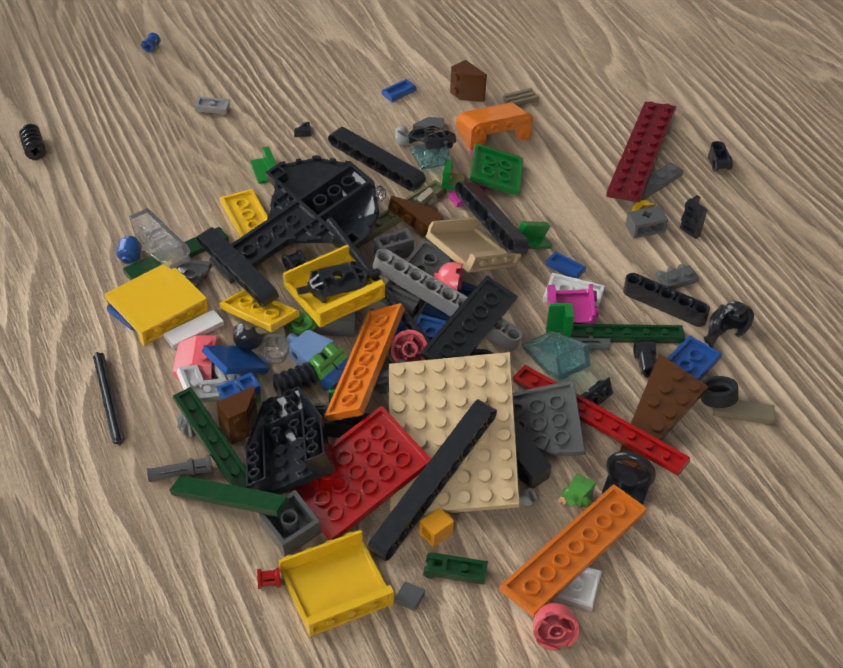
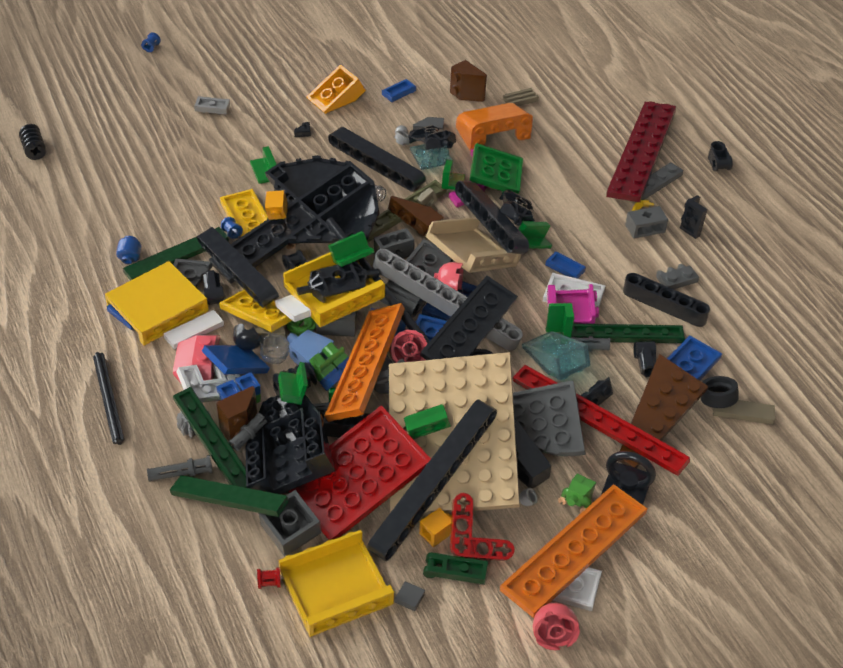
clear wedge [129,208,190,269] -> none
black hair [704,301,754,348] -> none
none -> black piece [203,270,224,305]
none -> blue bush [221,217,243,239]
none -> dark grey pin [229,413,267,451]
none -> light orange brick [265,190,288,220]
none -> white tile [275,295,311,322]
none -> green panel [278,362,308,405]
none -> light orange slope [306,65,366,114]
none -> green panel [328,231,374,267]
none -> green panel [404,404,451,440]
none -> red beam [450,493,515,561]
none -> black plate [499,190,535,226]

